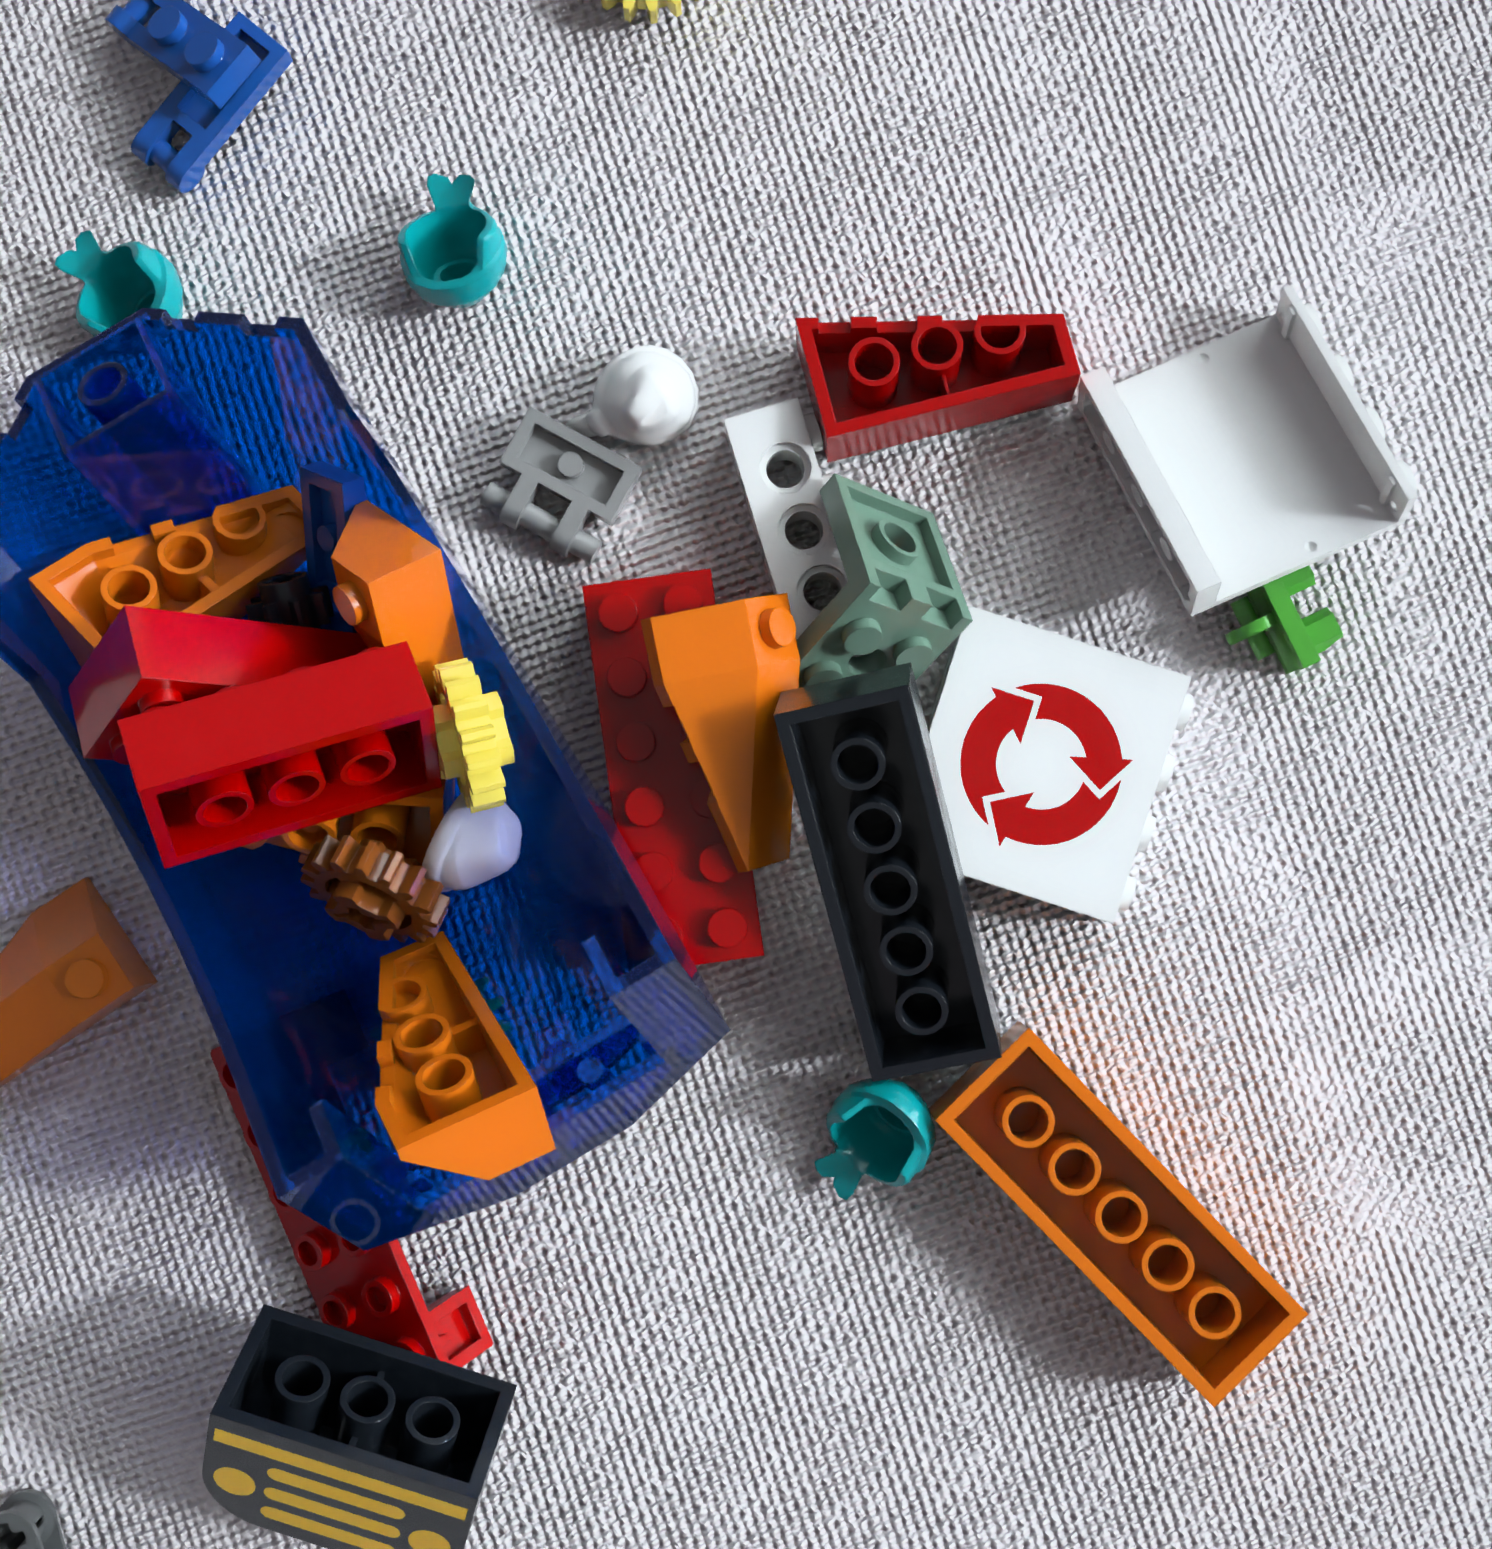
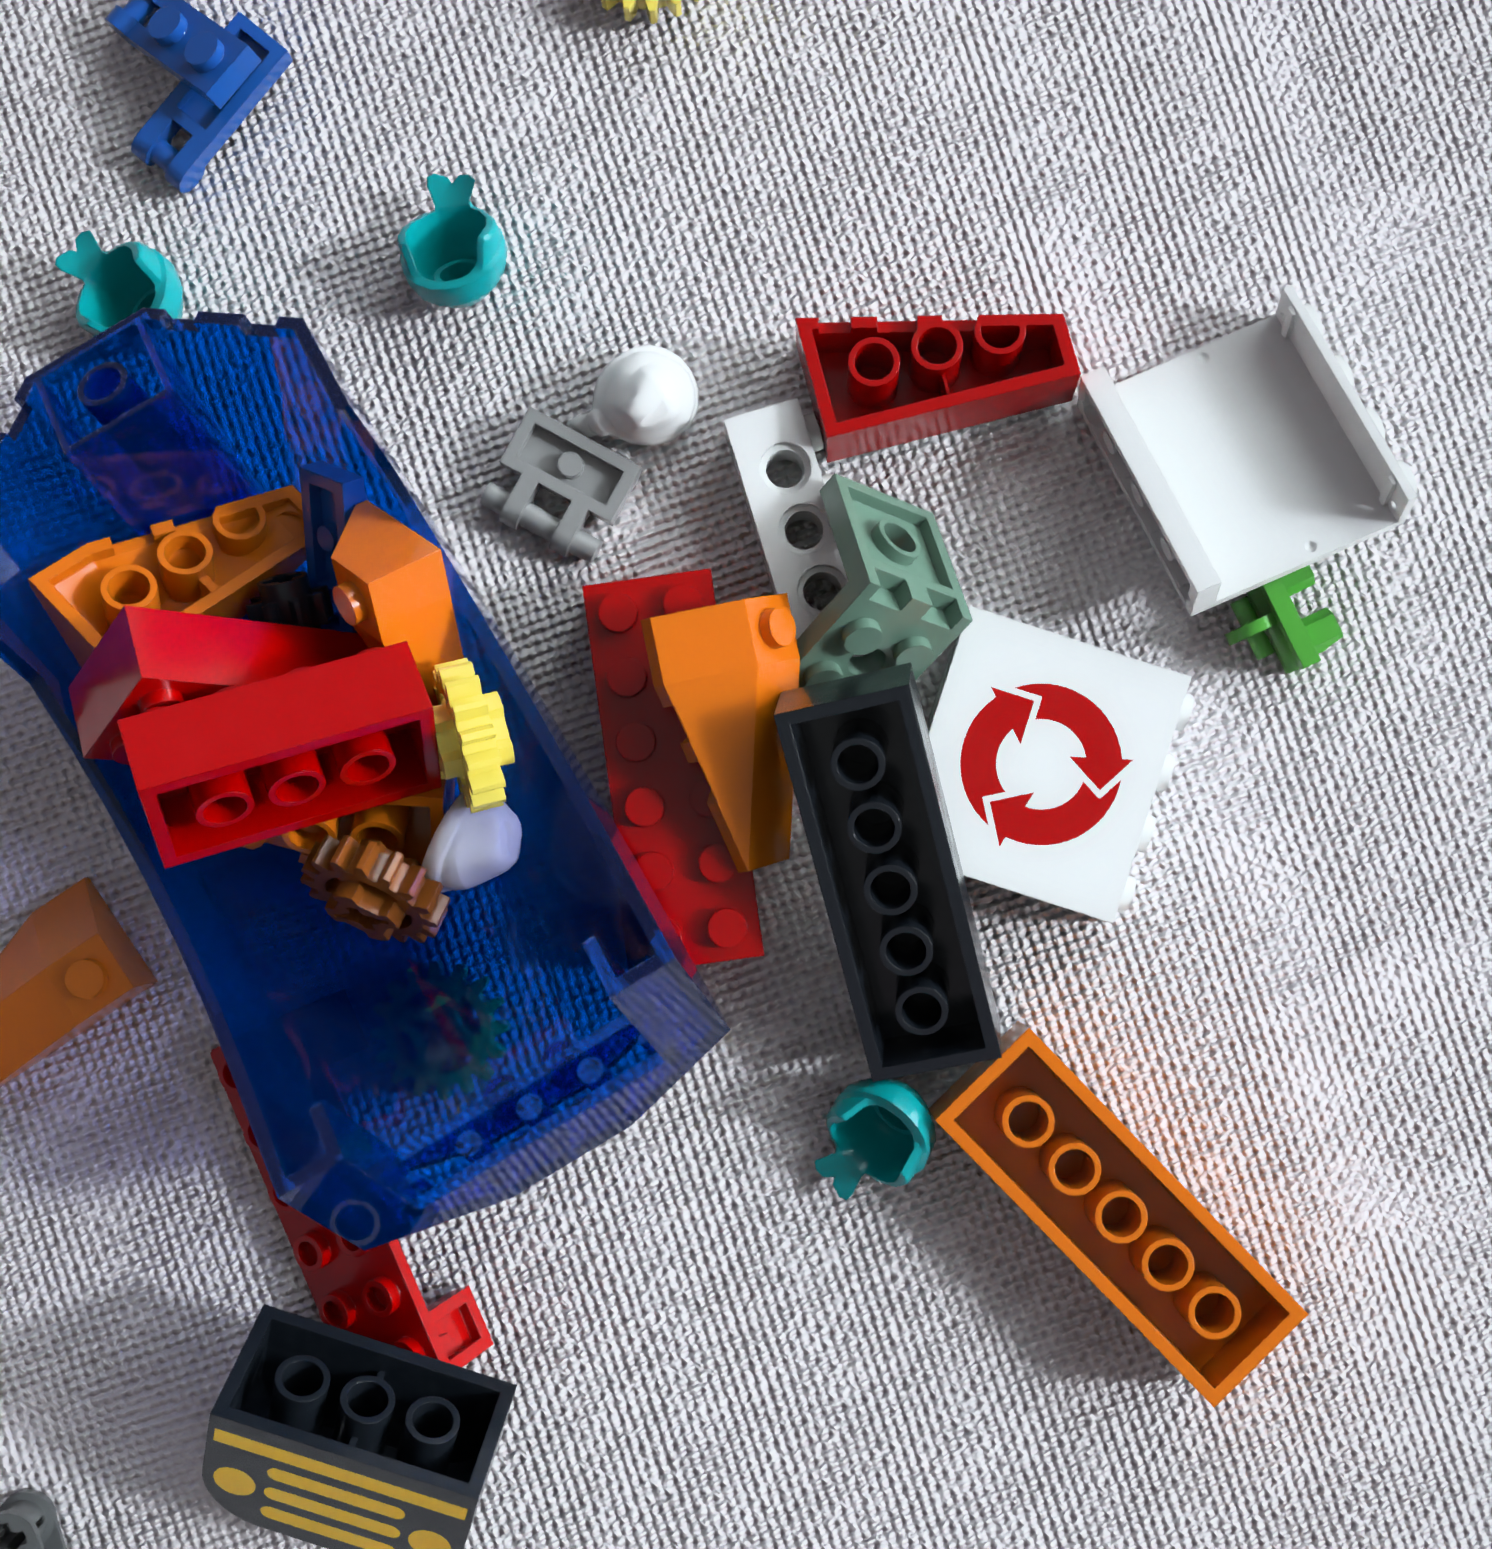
orange wedge [375,931,556,1180] -> none

